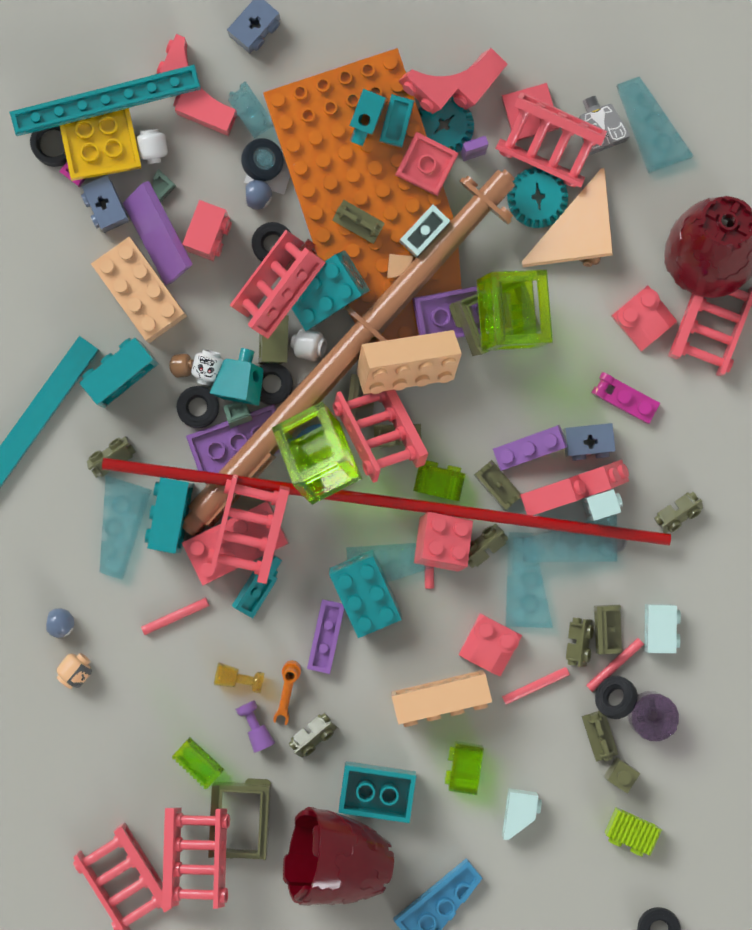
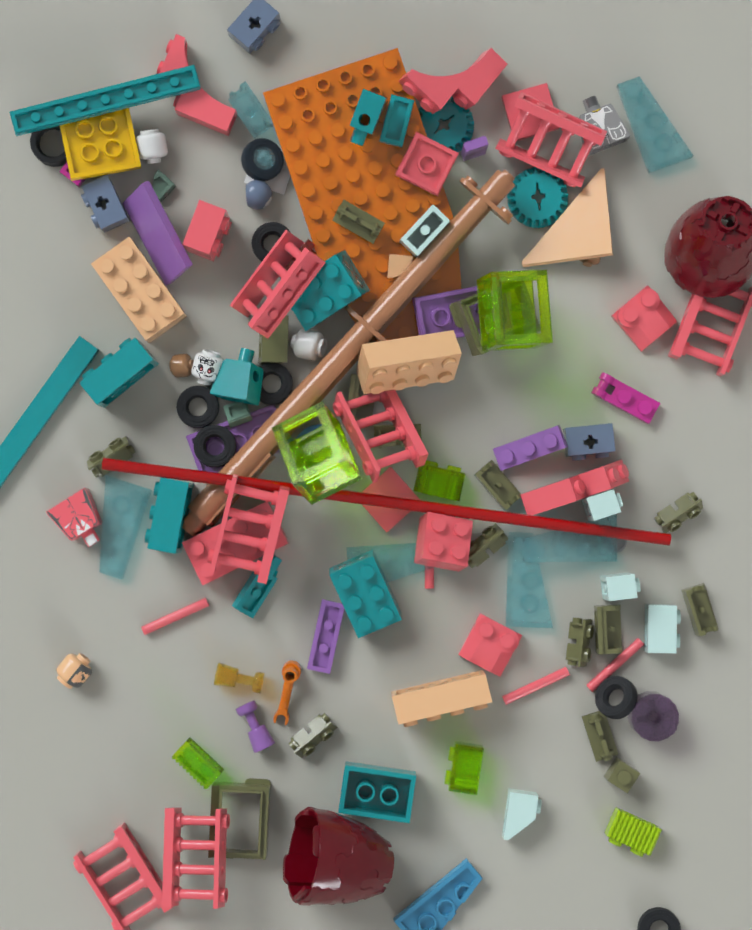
sand blue piece [46,608,74,638] -> none
none -> coral torso [46,488,102,548]
none -> black tyre [193,425,236,467]
none -> coral tile [361,466,420,533]
none -> light aqua brick [600,572,641,601]
none -> olive hinge [681,583,718,637]

